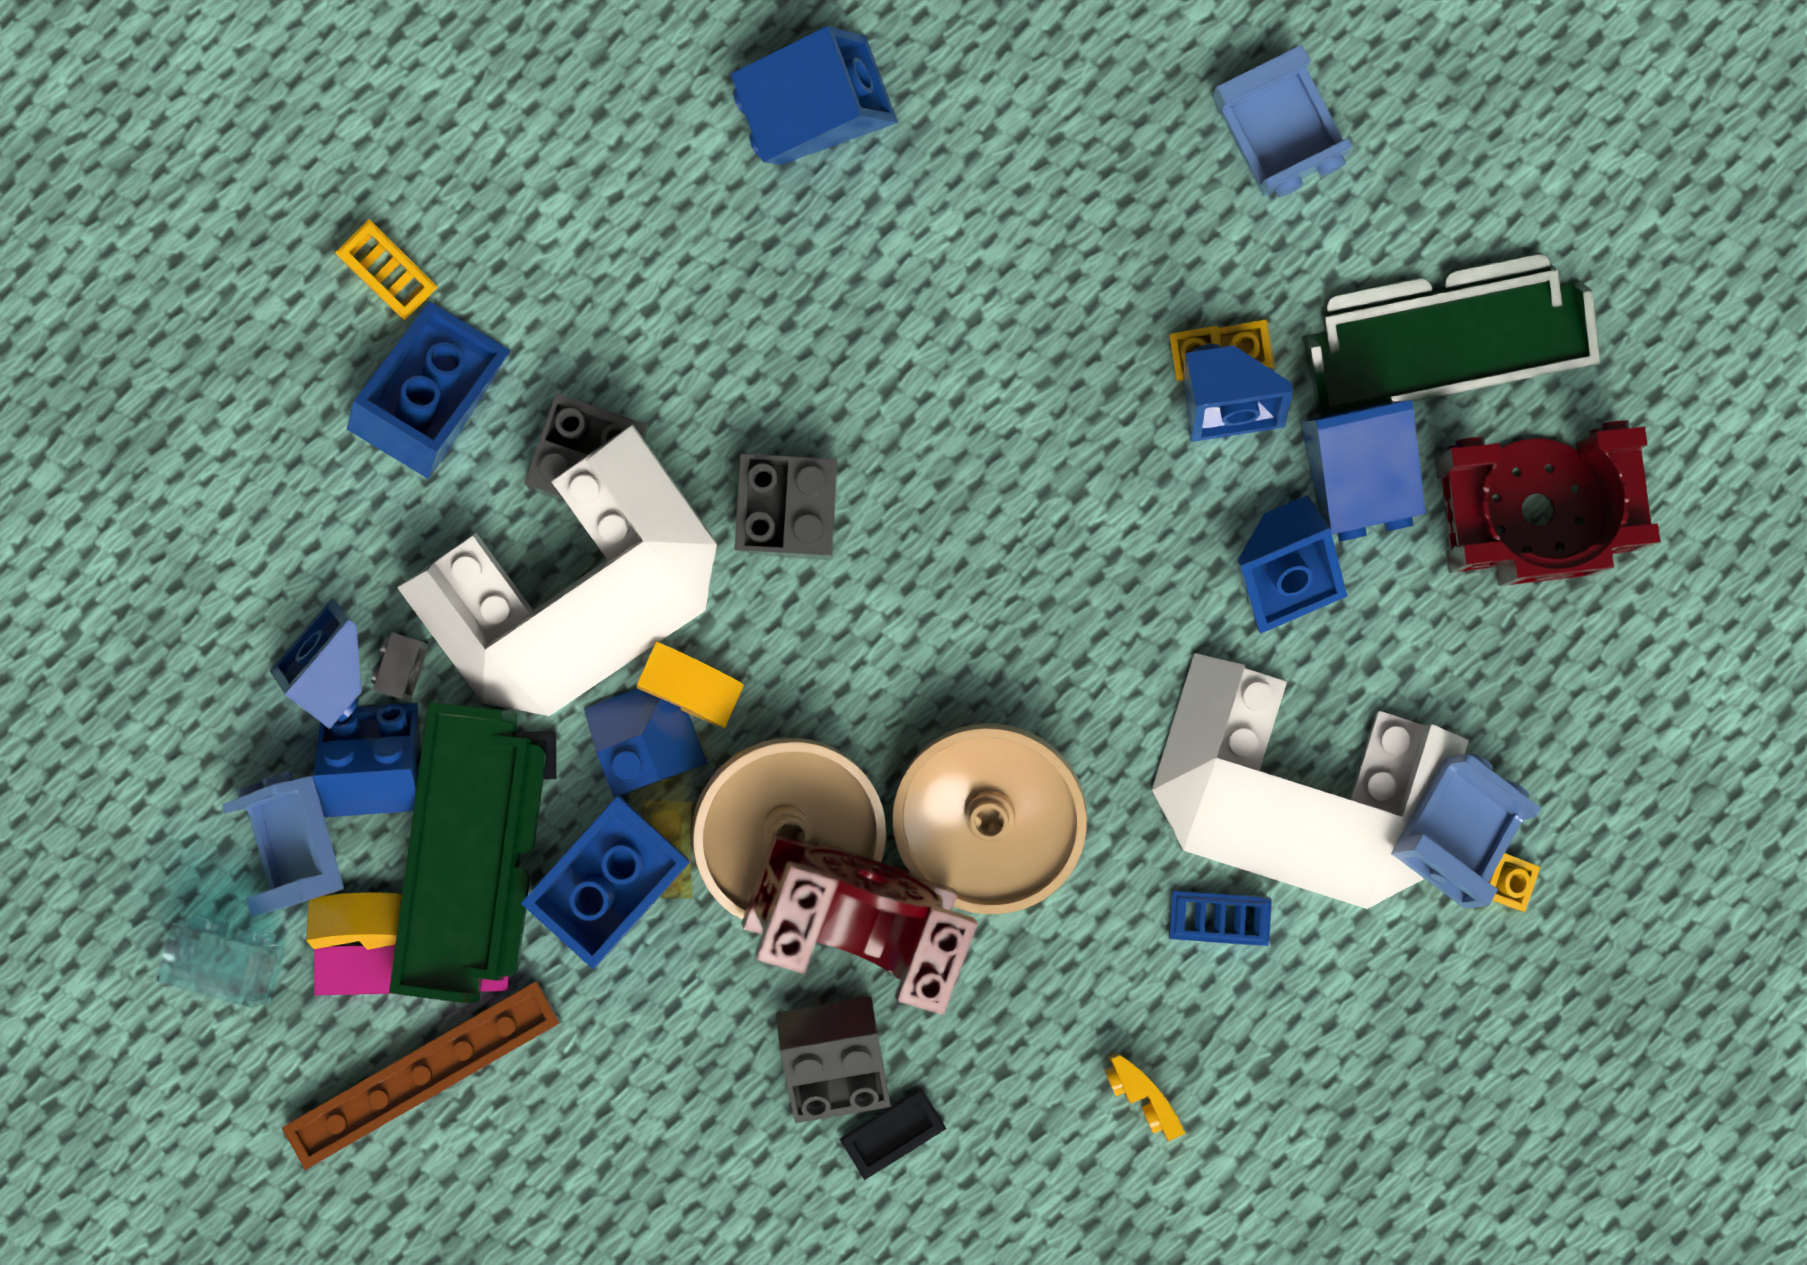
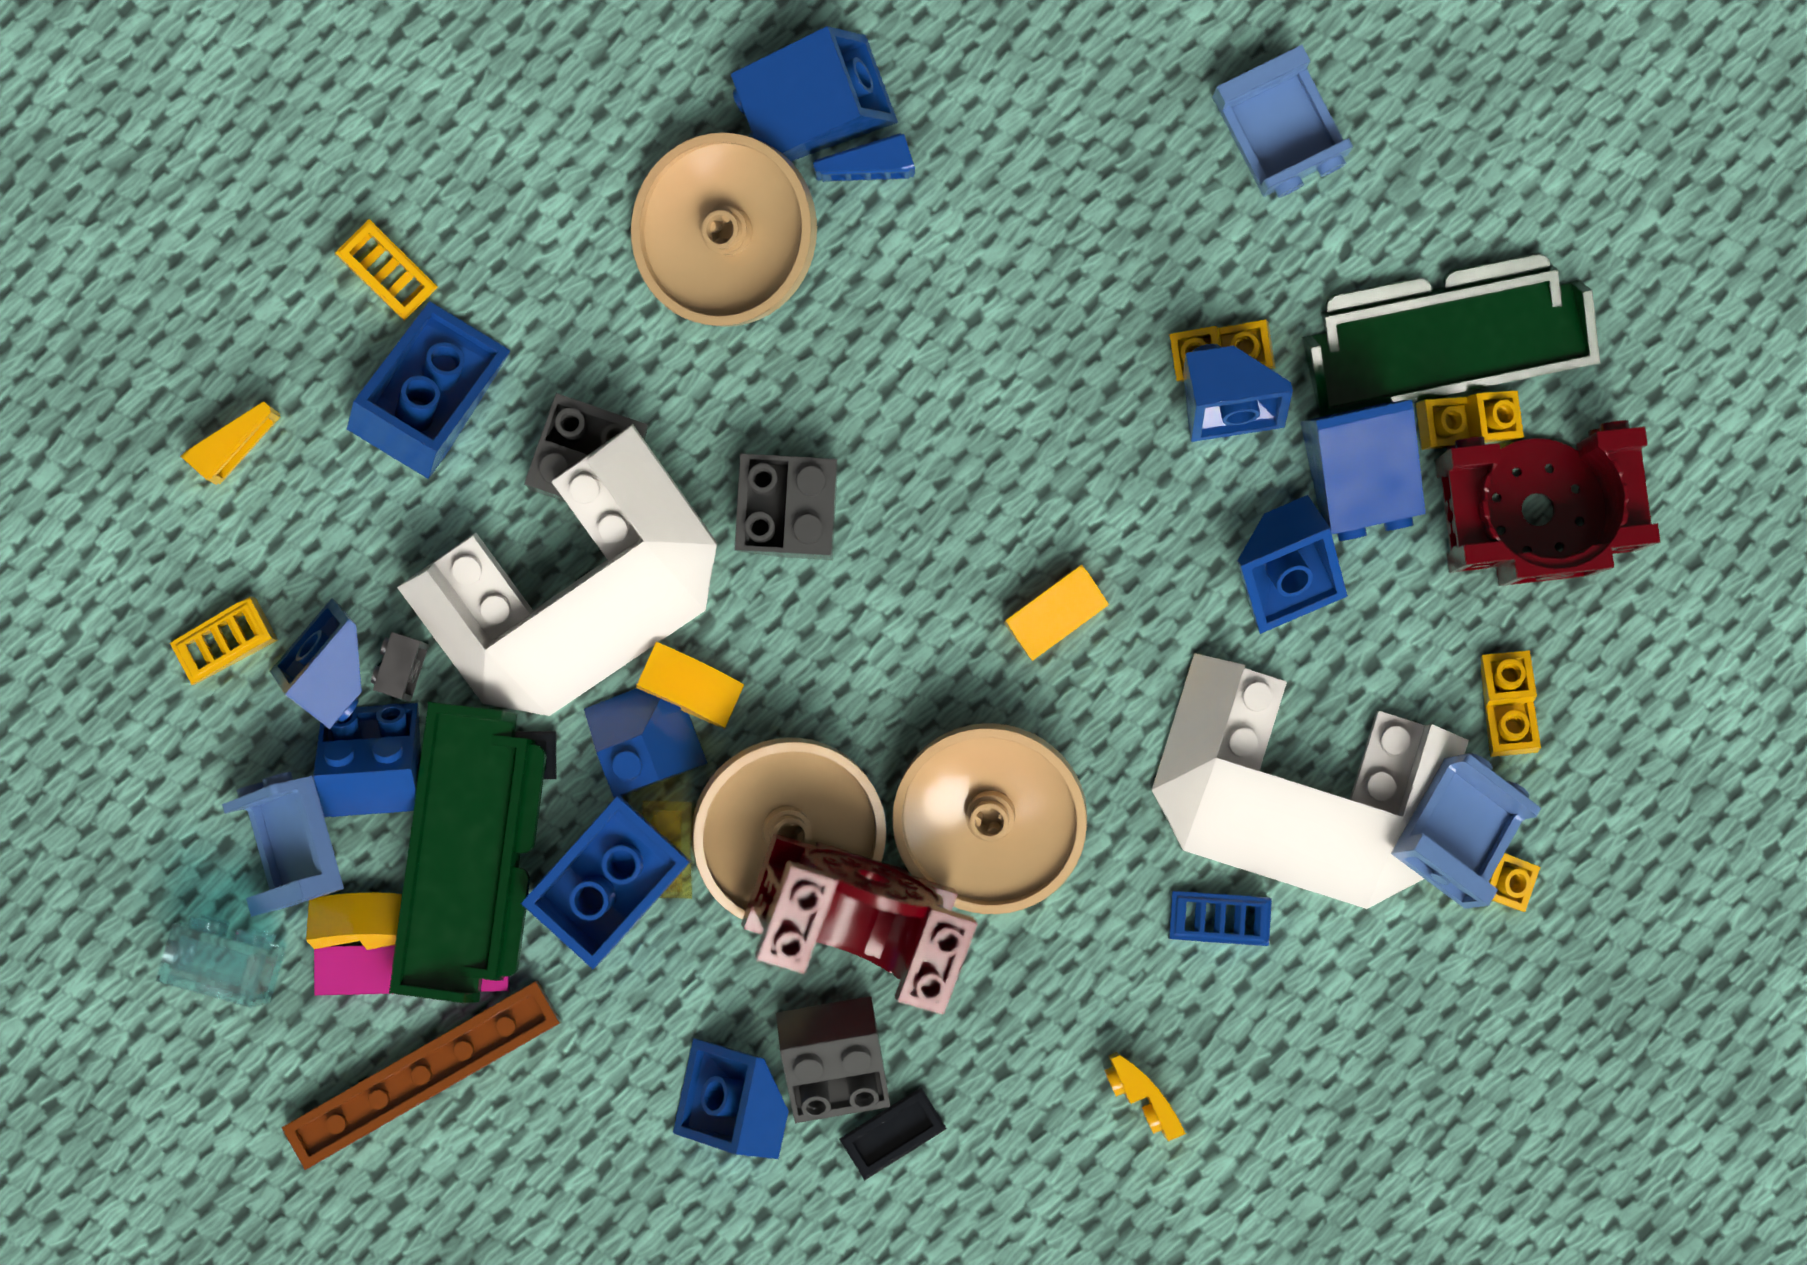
none -> yellow slope [170,596,278,685]
none -> yellow slope [180,401,280,485]
none -> tan dish [631,132,817,327]
none -> blue slope [673,1038,789,1159]
none -> blue slope [813,133,915,182]
none -> yellow slope [1004,565,1109,661]
none -> yellow slope [1416,390,1524,450]
none -> yellow slope [1481,650,1541,757]

